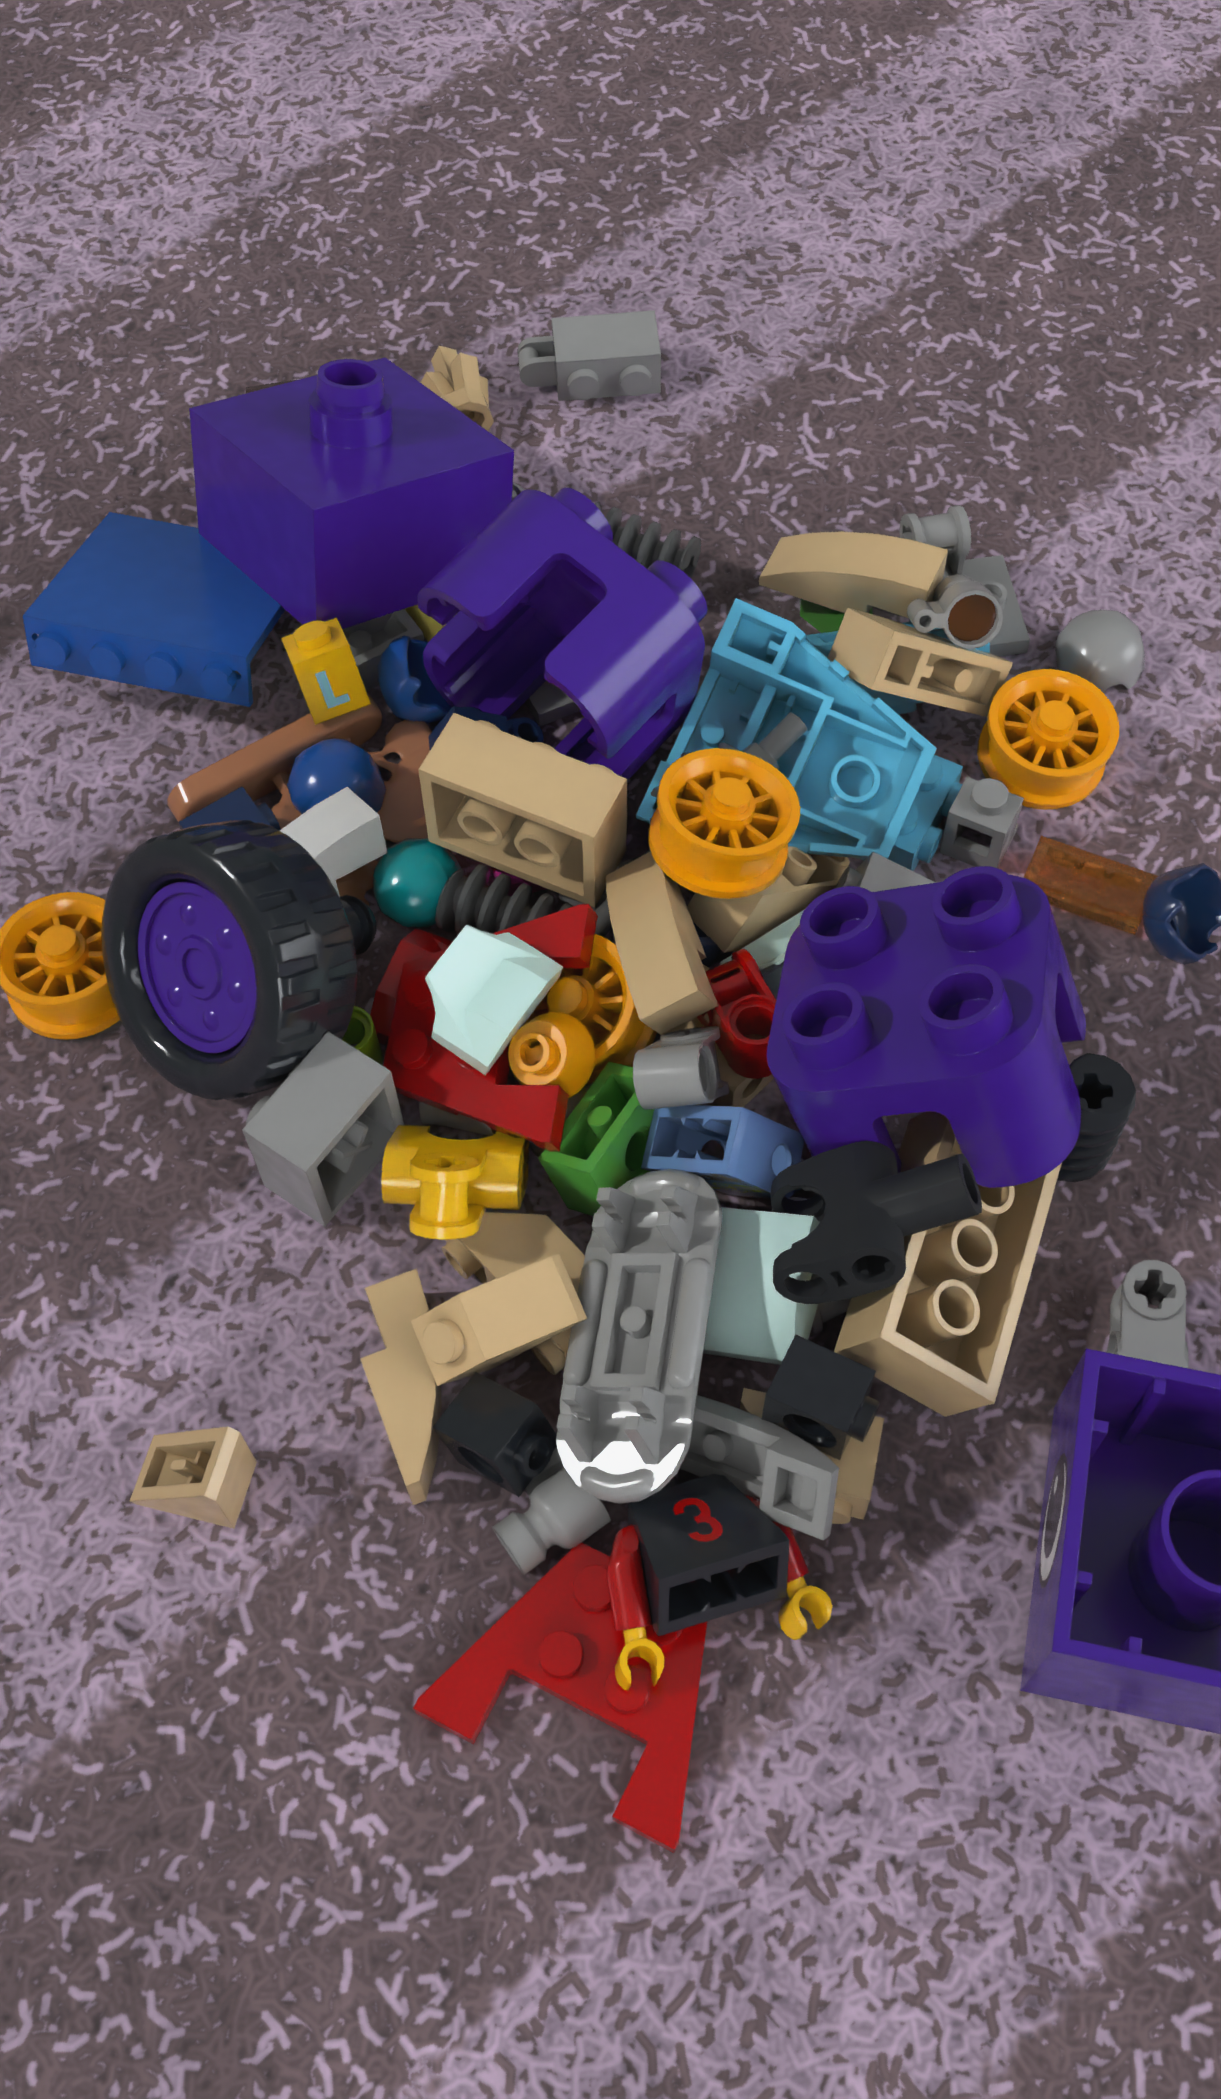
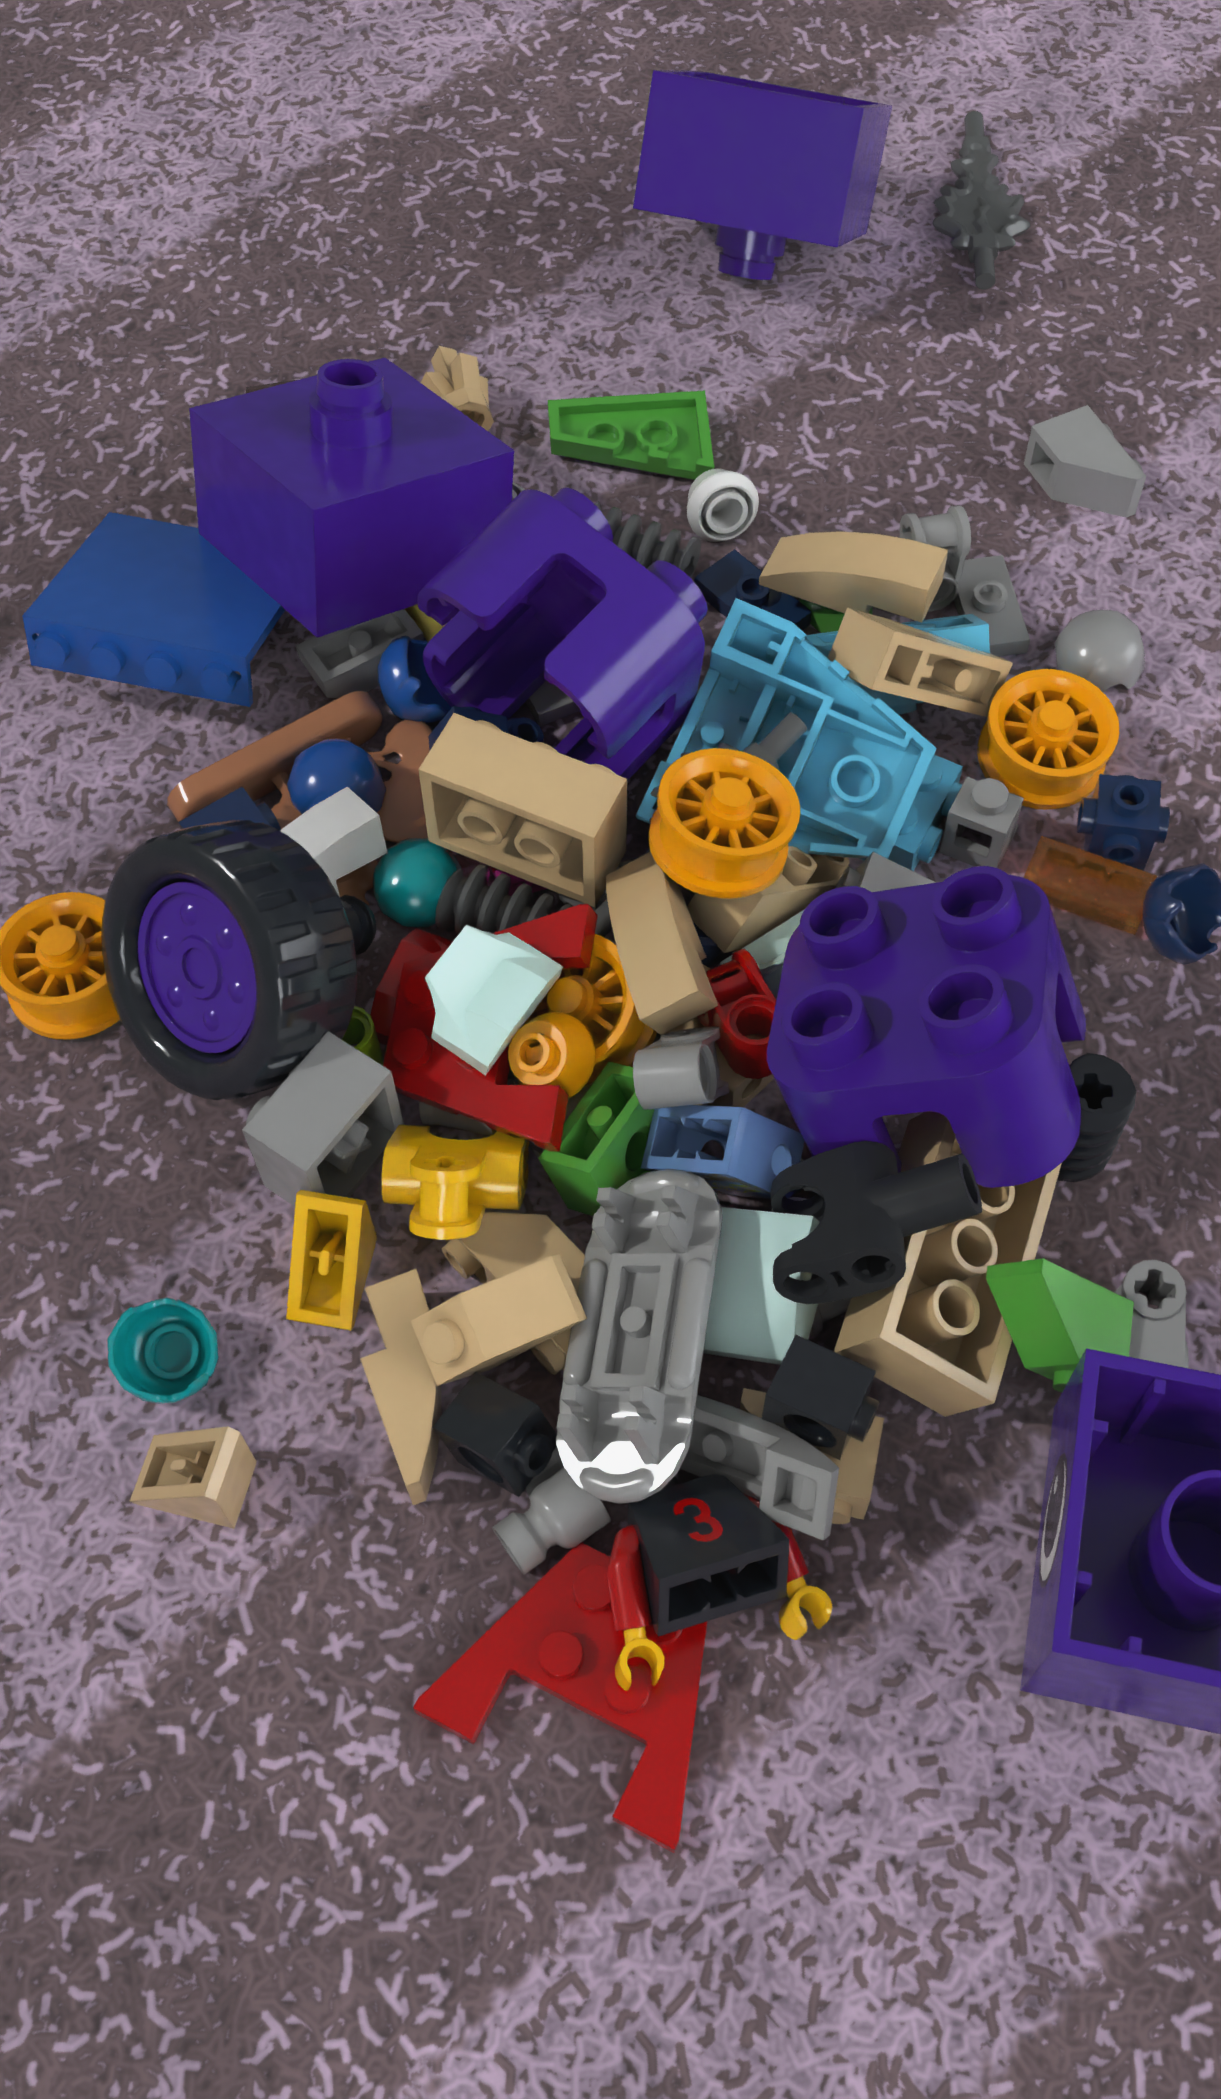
yellow brick [281,617,371,725] -> none
light grey brick [517,310,661,401] -> none
light grey piece [907,574,1003,649] -> none
none -> teal hair [107,1298,219,1404]
none -> yellow slope [286,1190,377,1331]
none -> bright green wing [548,390,714,480]
none -> dark purple brick [633,70,892,280]
none -> white cone [687,469,759,542]
none -> dark blue plate [694,549,812,630]
none -> dark grey piece [933,111,1030,290]
none -> bright green slope [986,1258,1134,1392]
none -> light grey slope [1024,405,1146,517]
none -> dark blue brick [1077,774,1170,871]

